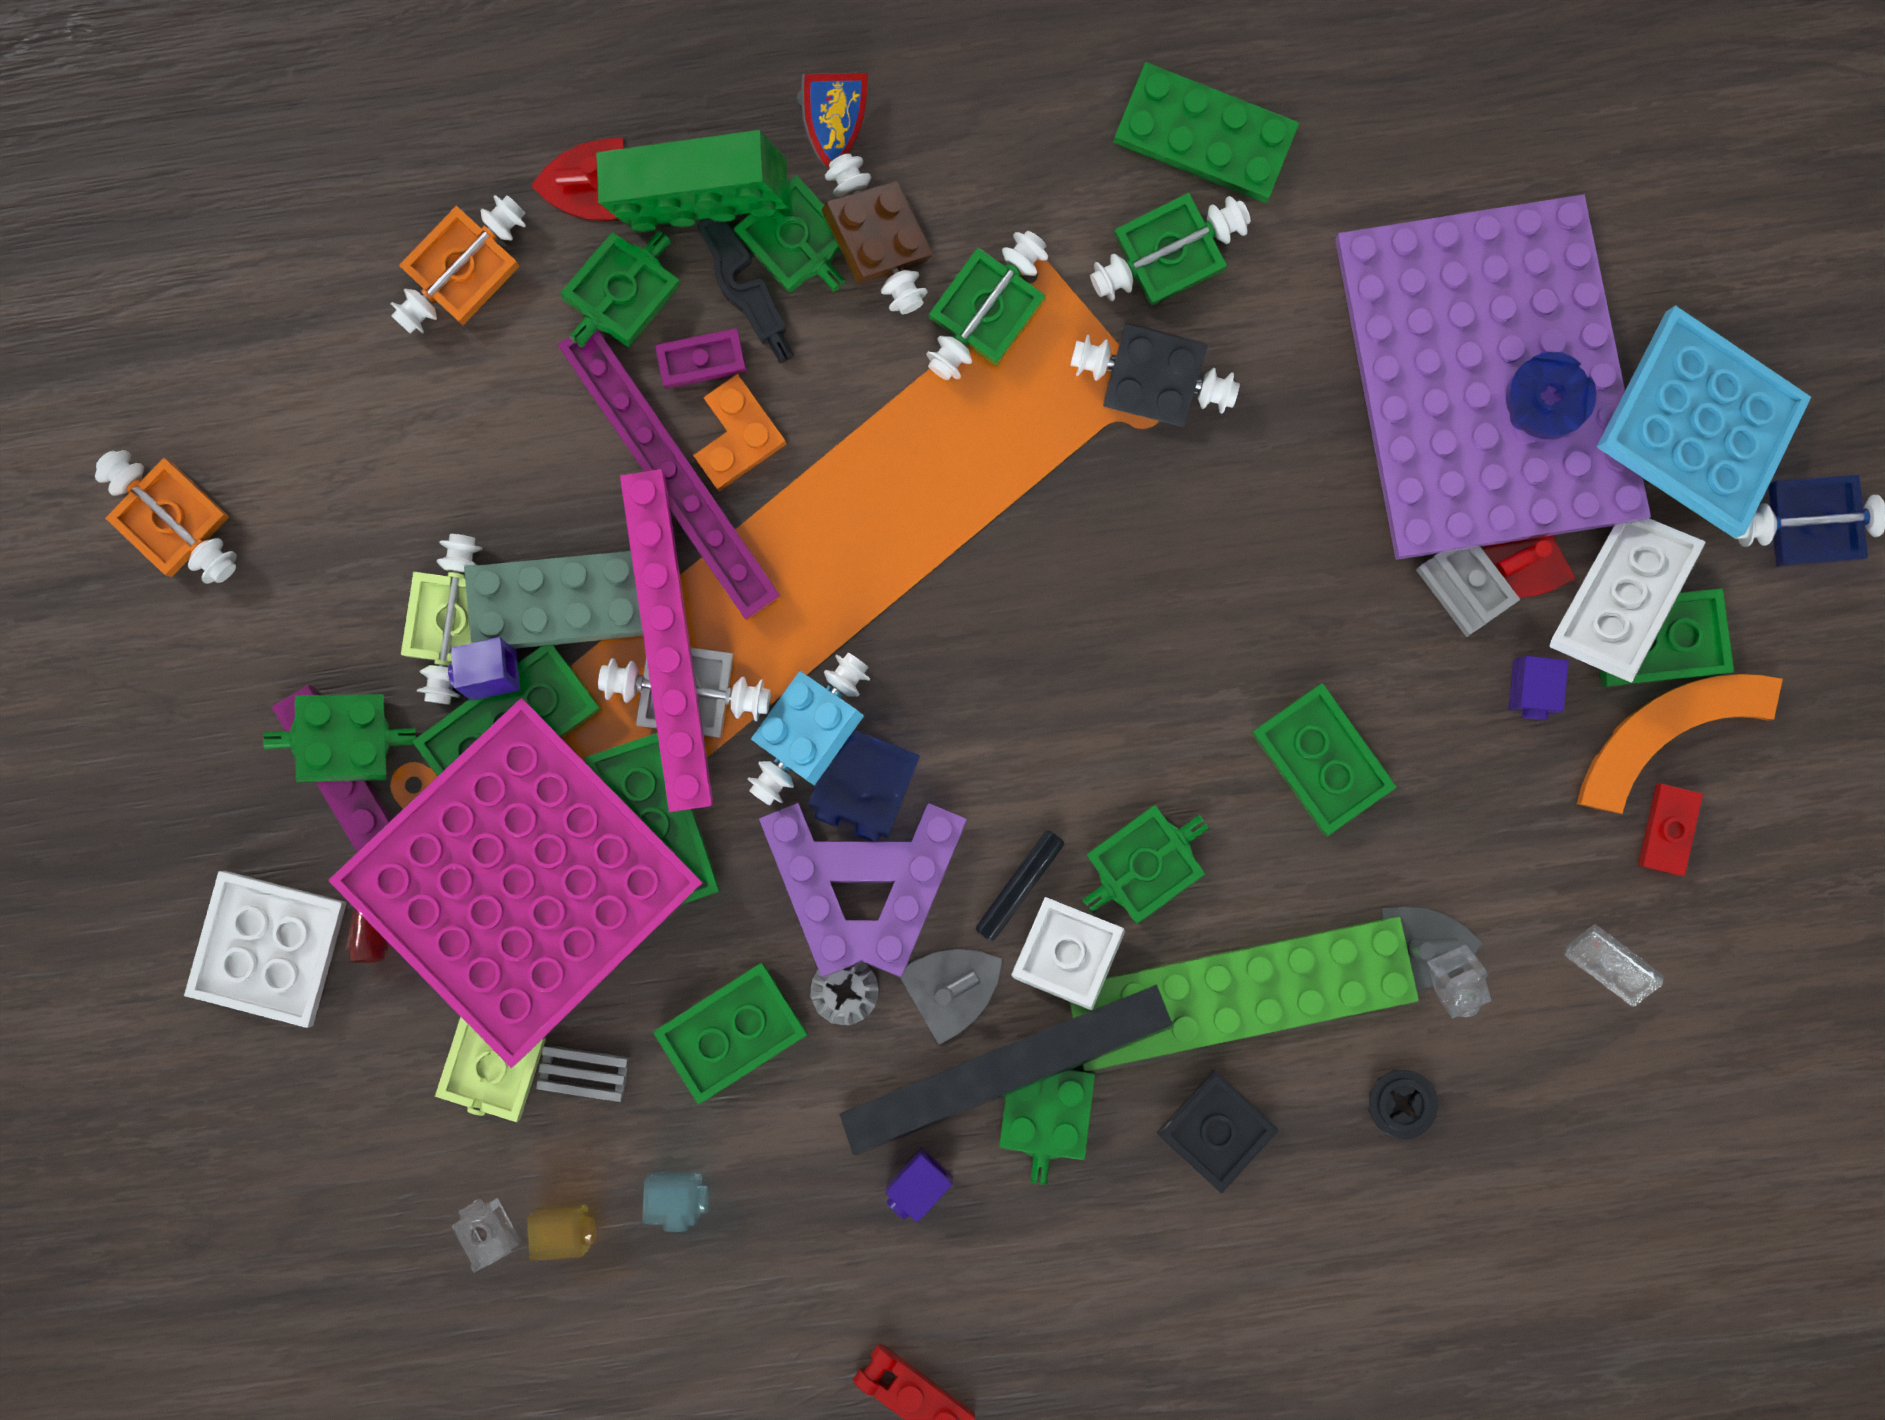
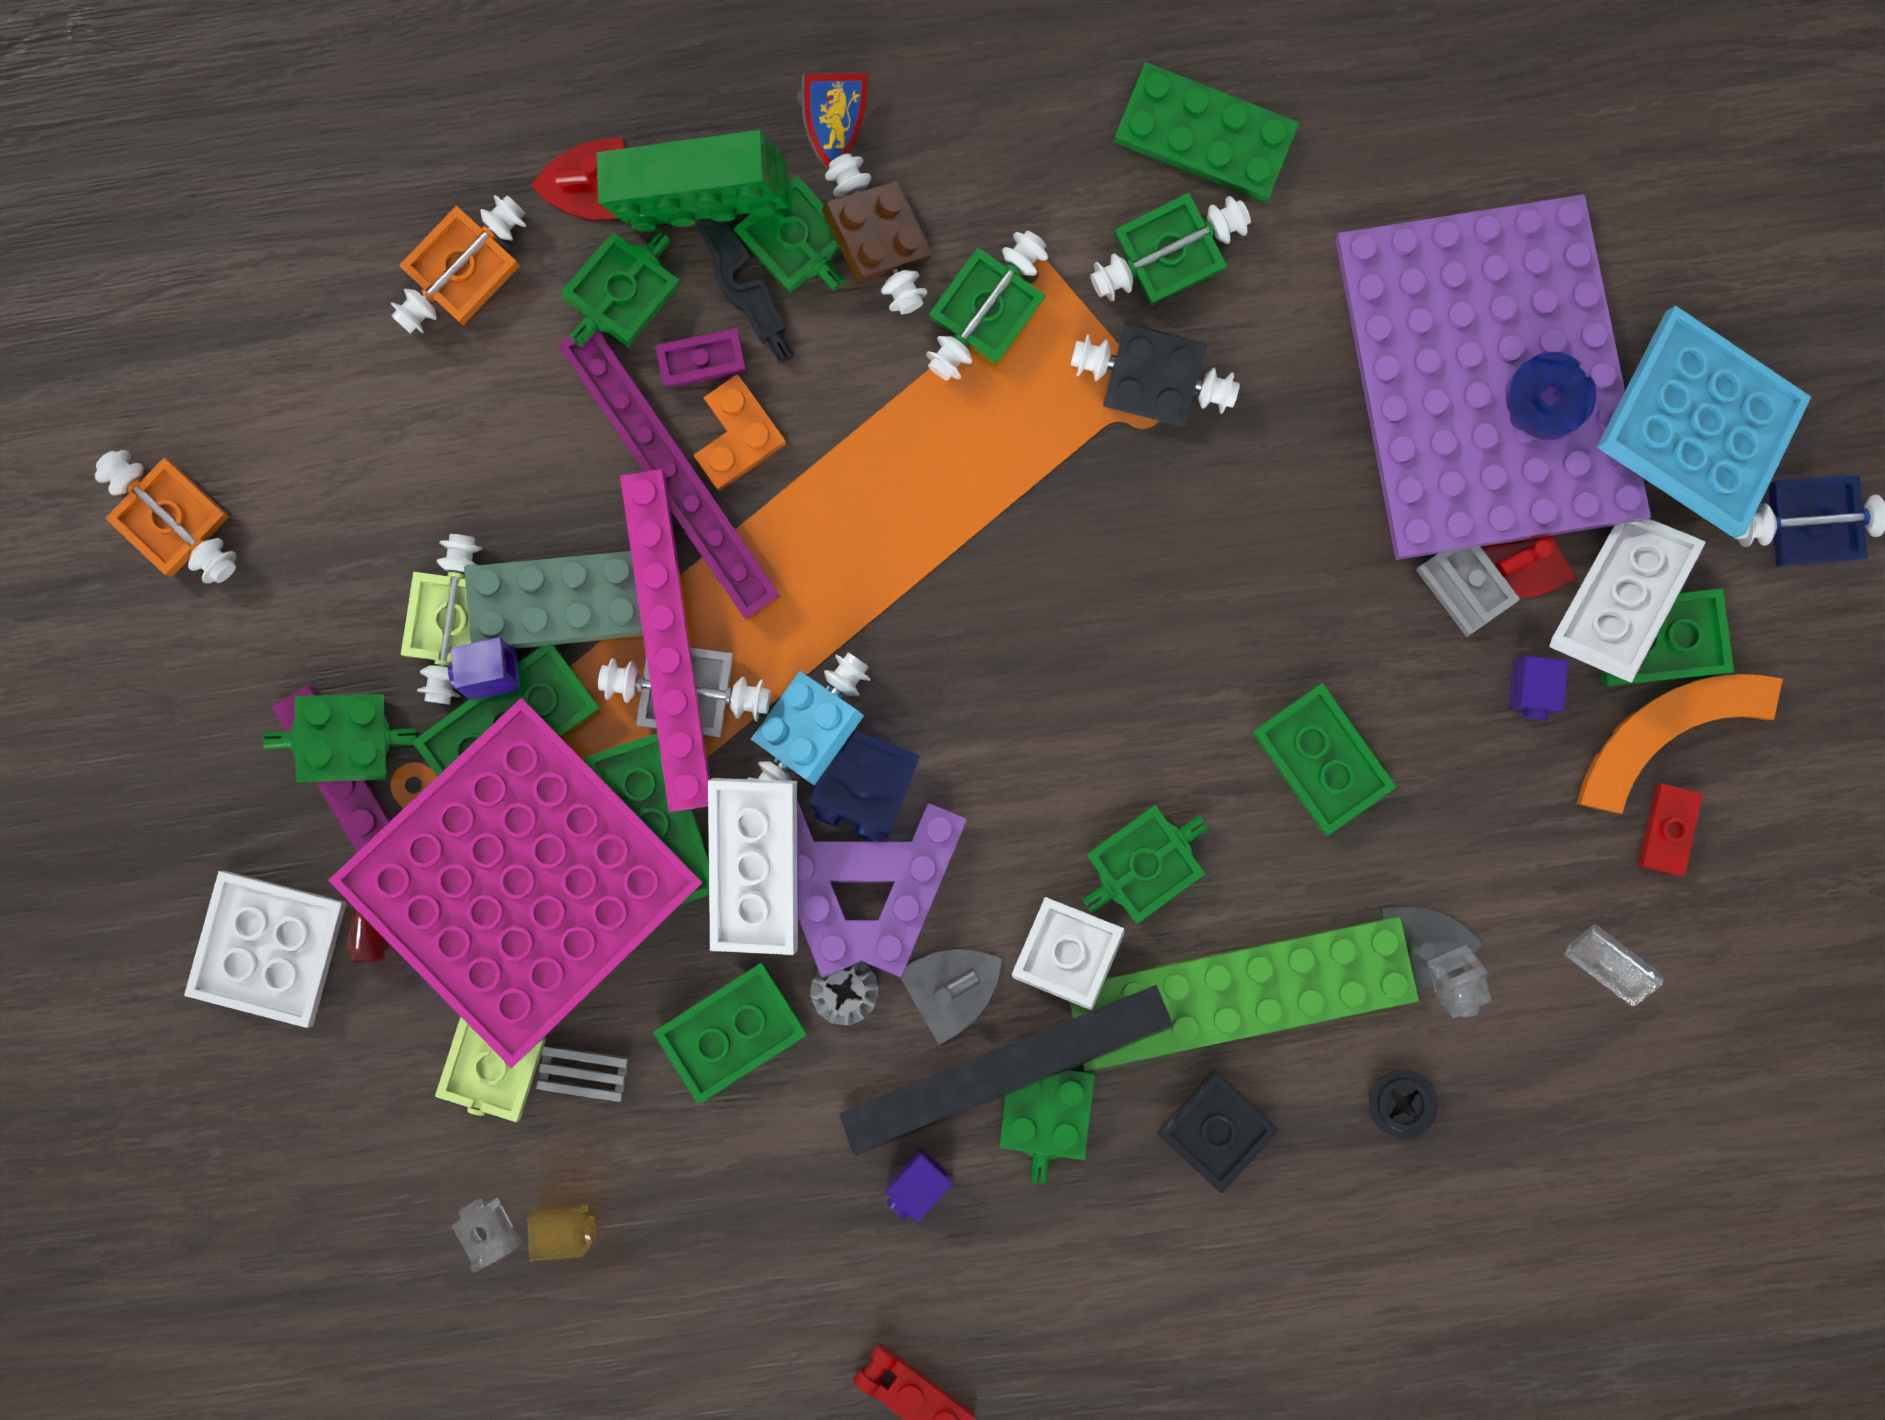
clear light blue brick [643,1172,709,1232] -> none
black axle [976,830,1064,942] -> none
none -> white plate [708,778,798,955]

